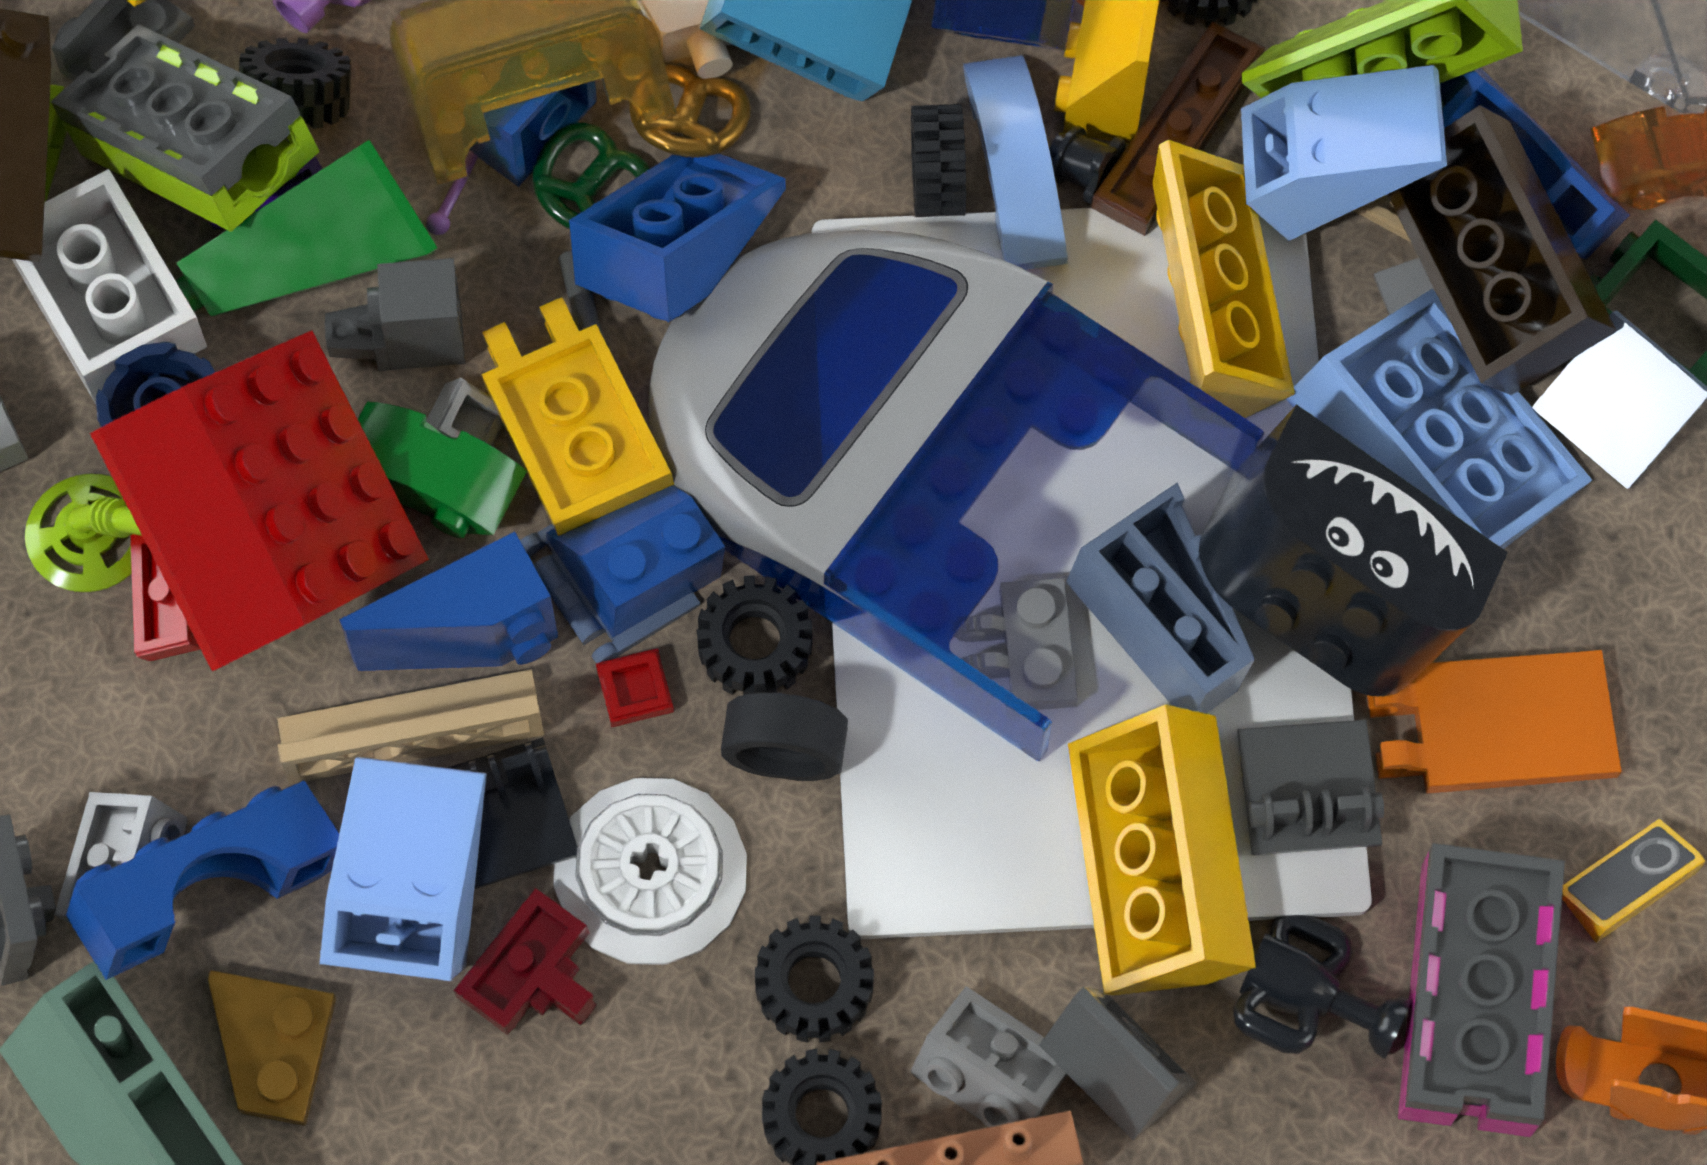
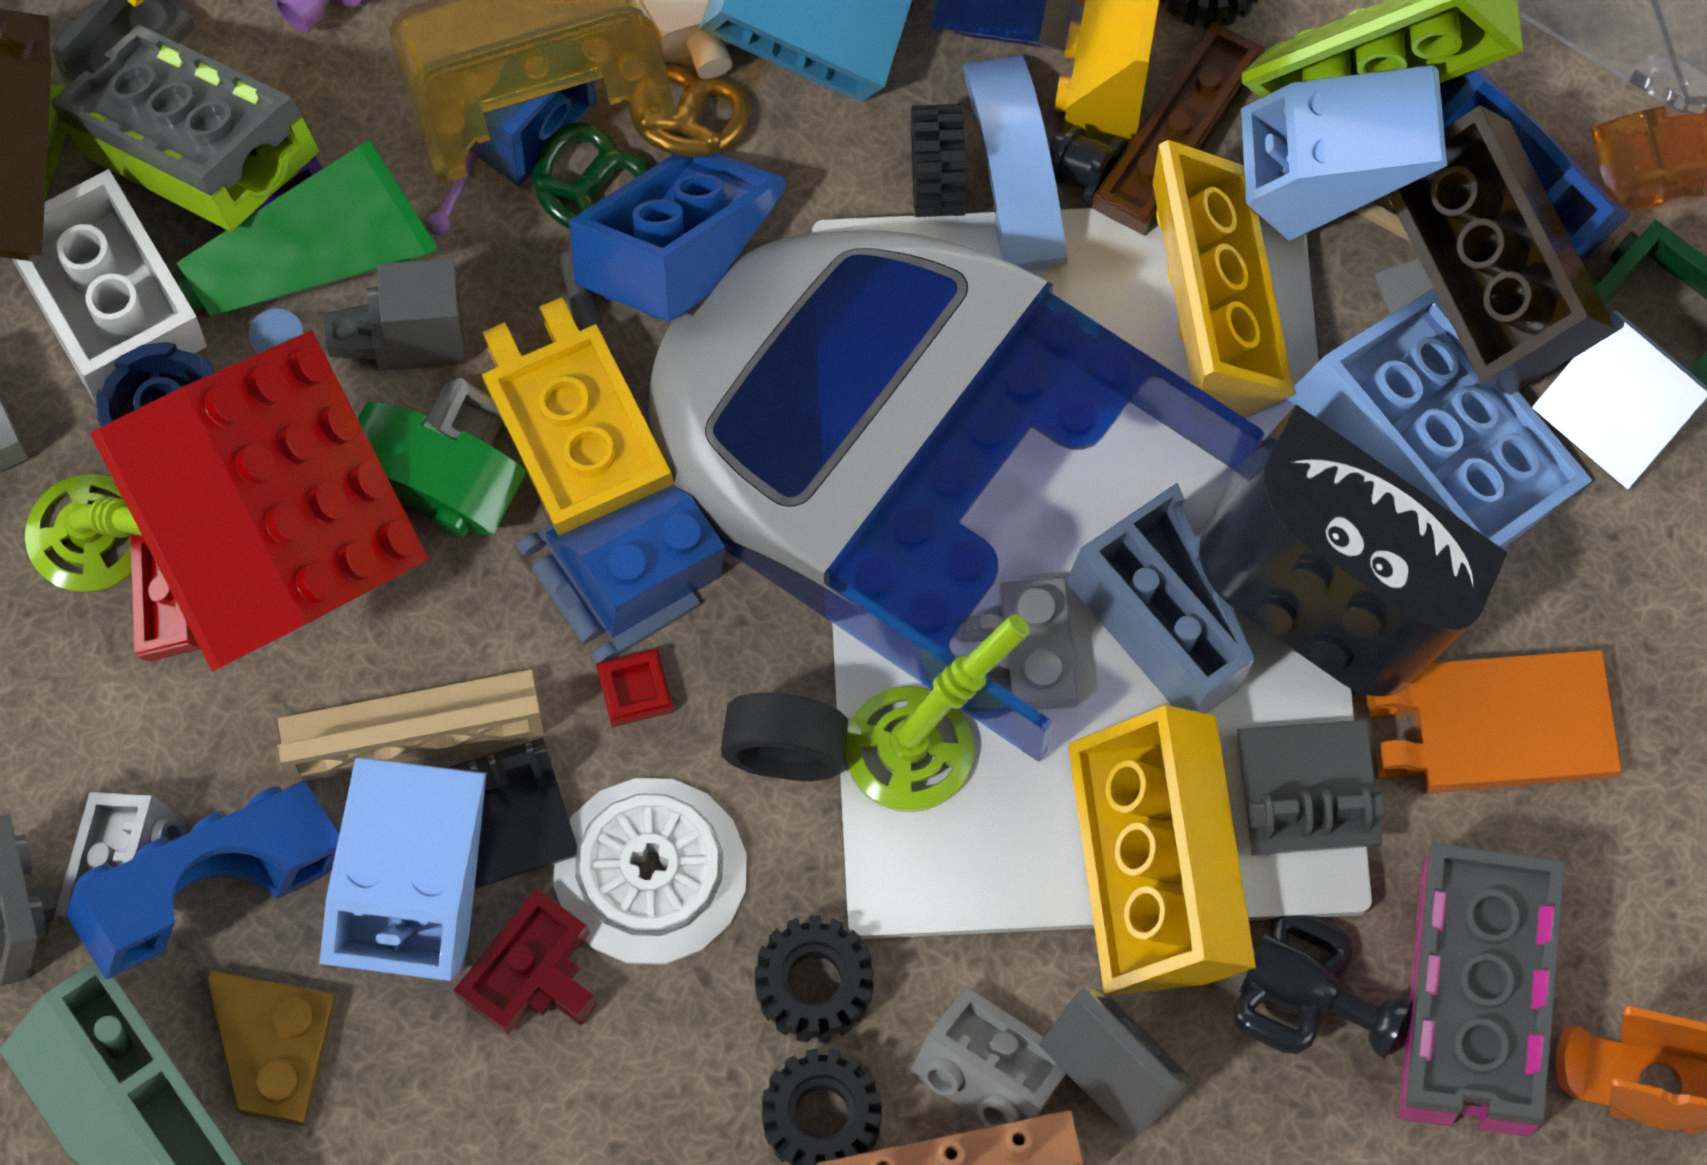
black tyre [239,38,351,129] -> none
blue slope [339,532,558,671] -> none
black tyre [696,575,813,695] -> none
slope [1562,819,1706,943] -> none
none -> light blue sticker [249,309,303,353]
none -> lime dish [845,614,1030,812]

